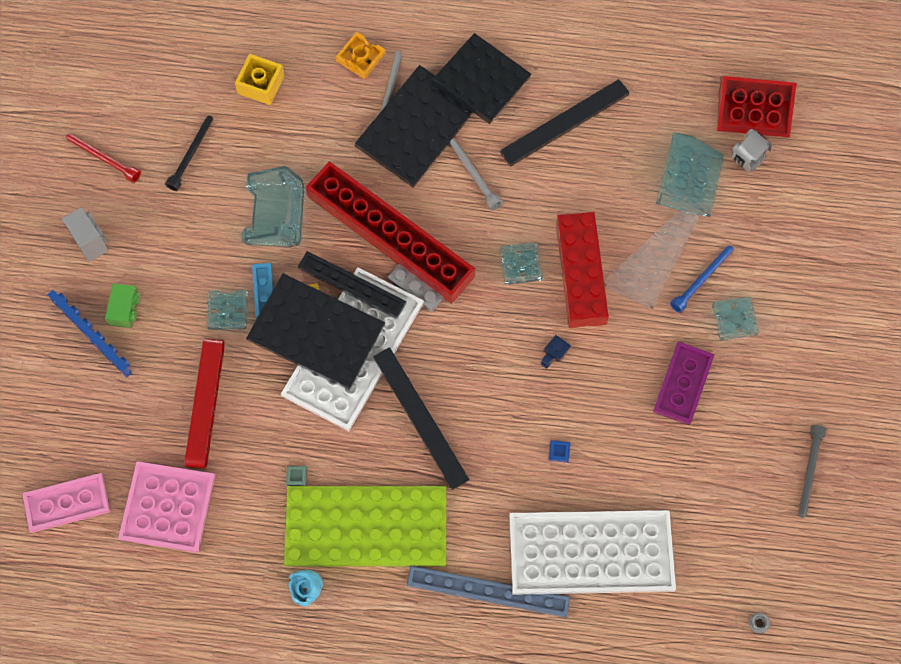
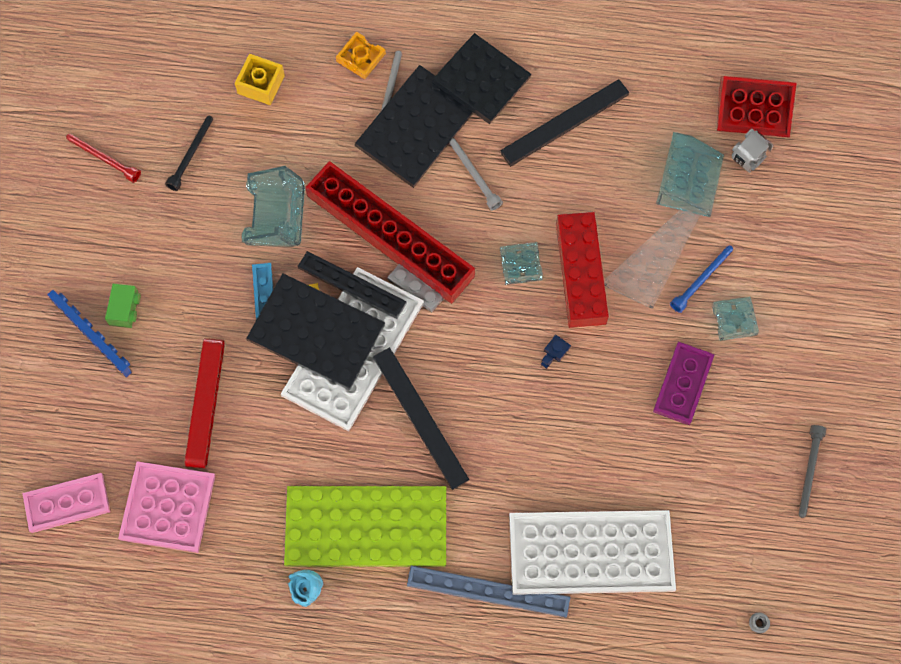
light grey brick [62,207,108,262] -> none
clear light blue brick [207,290,248,330] -> none
sand green tile [286,466,307,487] -> none
blue tile [549,440,570,463] -> none

